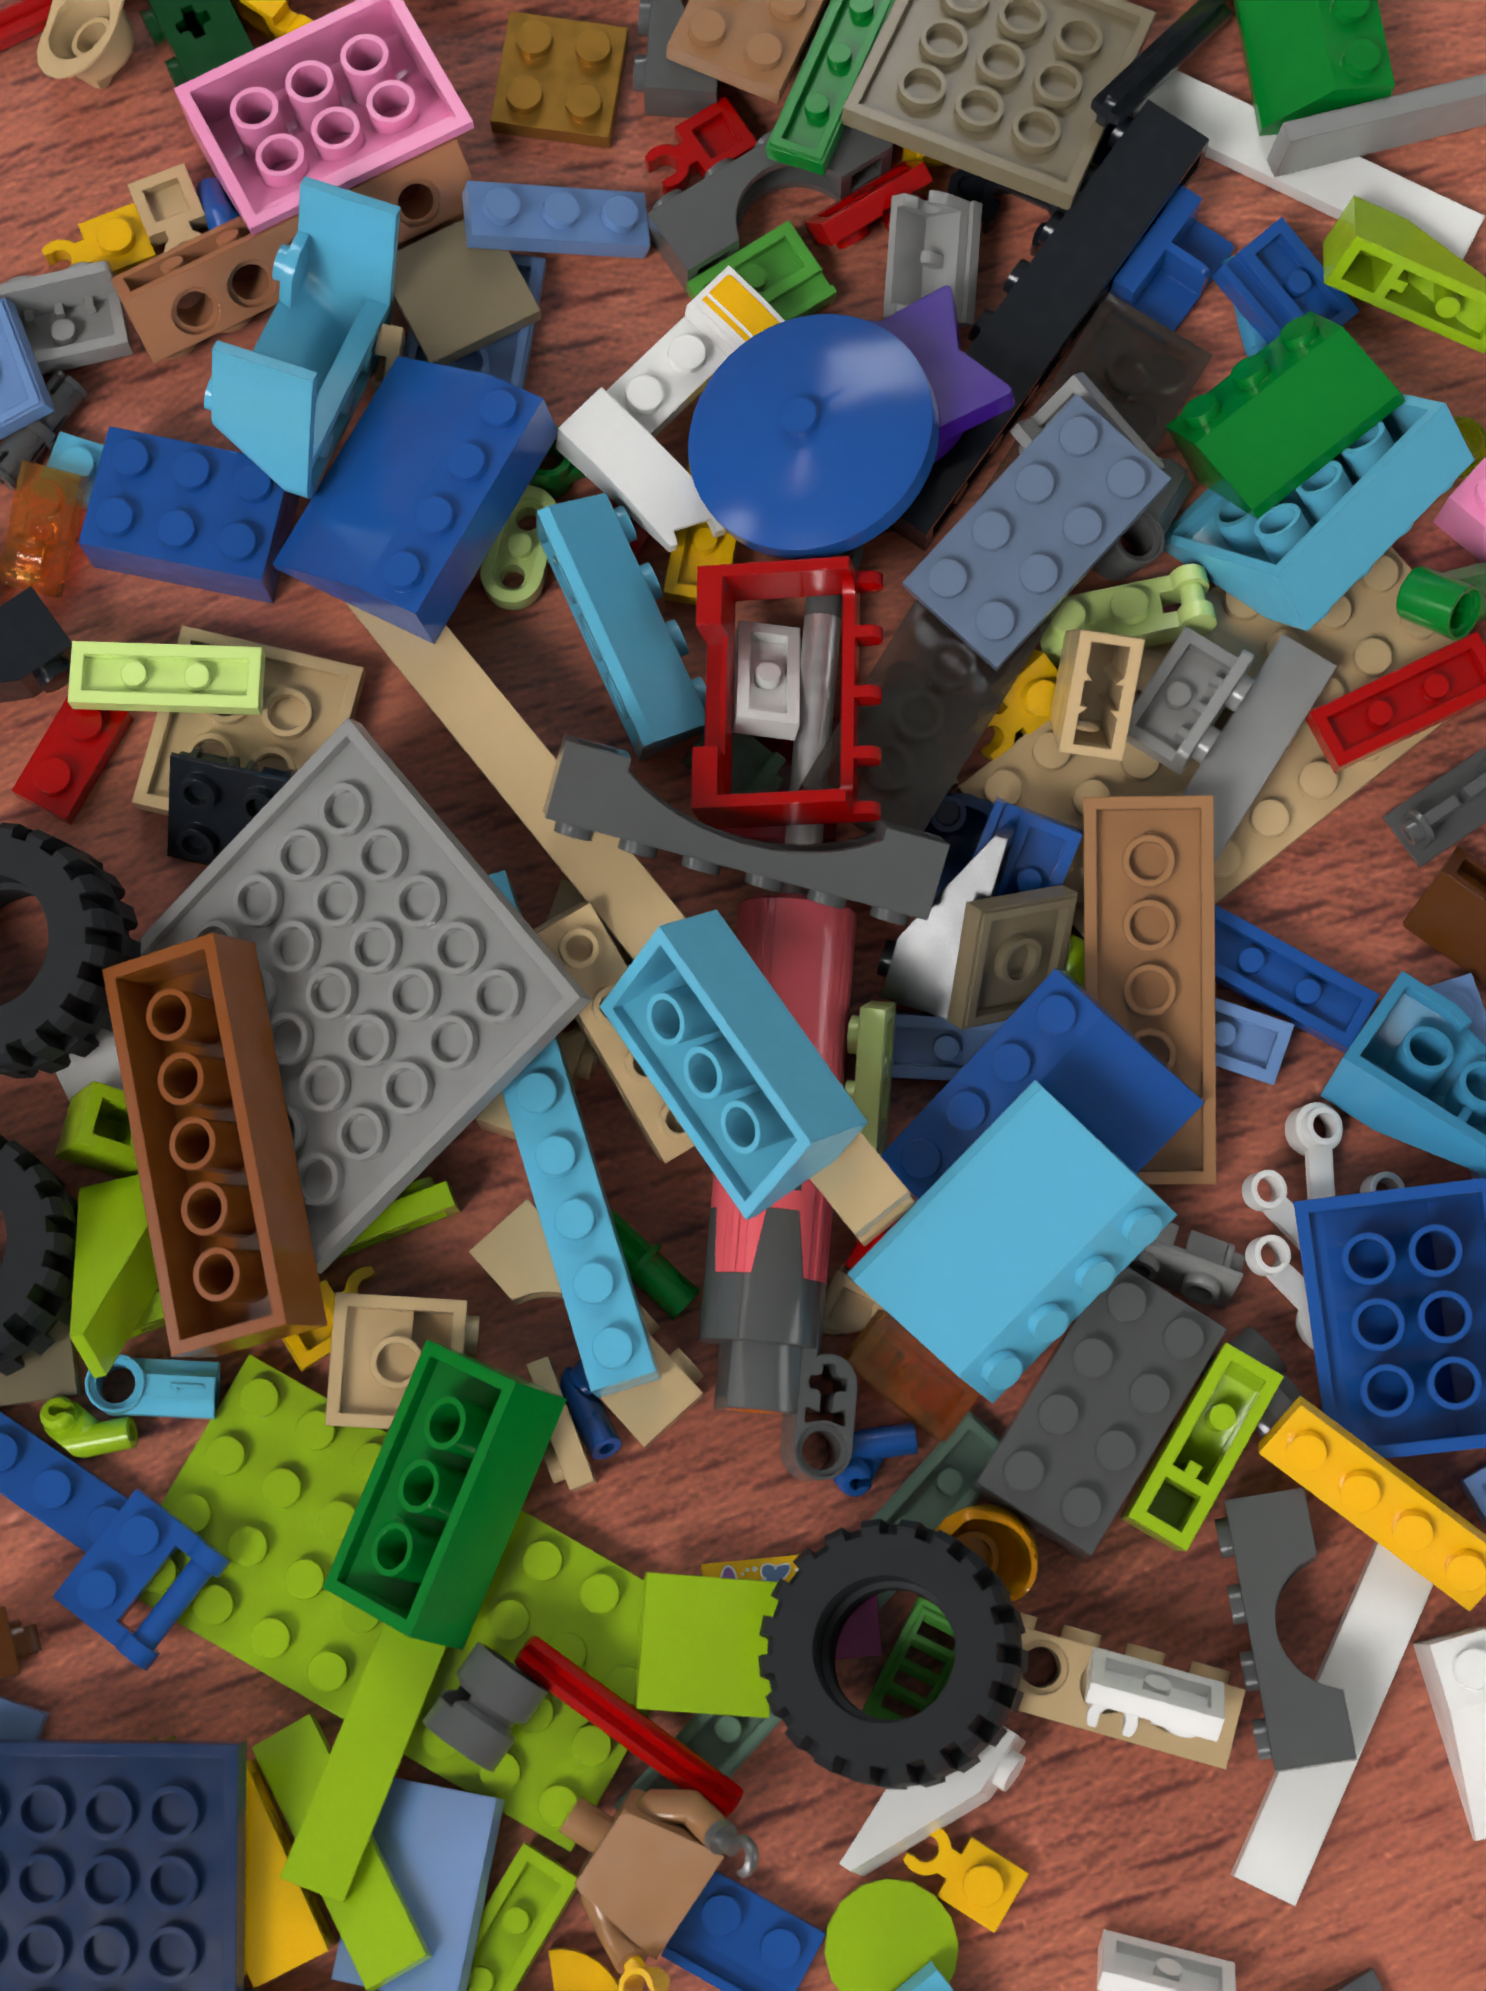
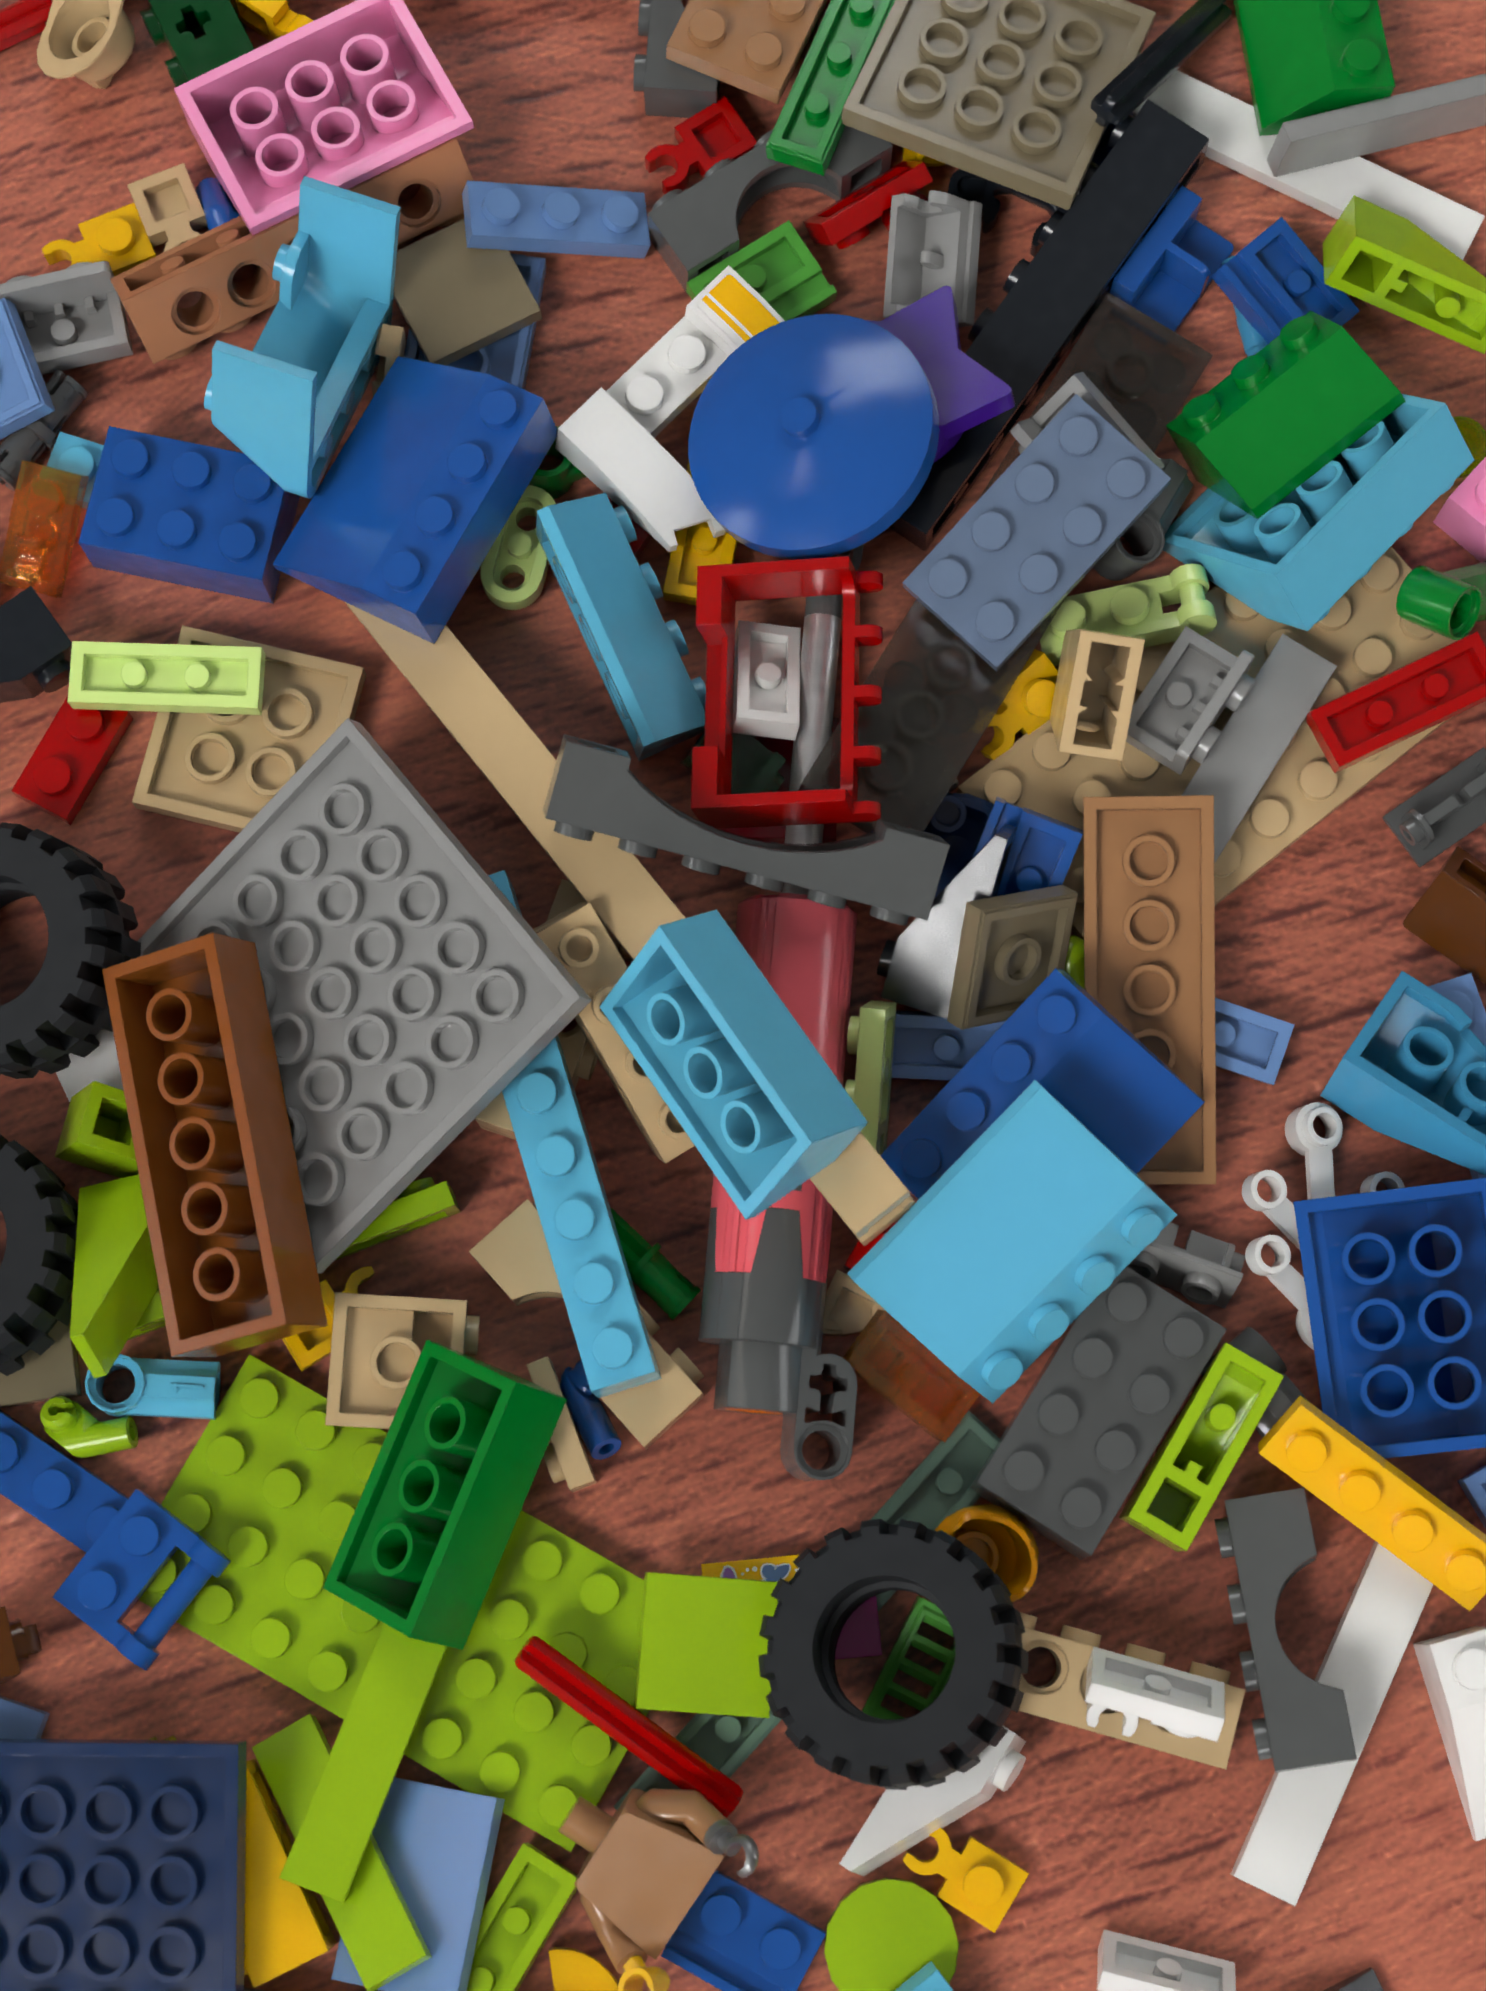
black hinge [167,747,295,865] -> none
dark grey wheel [422,1642,549,1772] -> none
pearl gold plate [490,11,629,149] -> none
blue arm [833,1422,918,1497] -> none
blue plate [1215,904,1380,1053] -> none

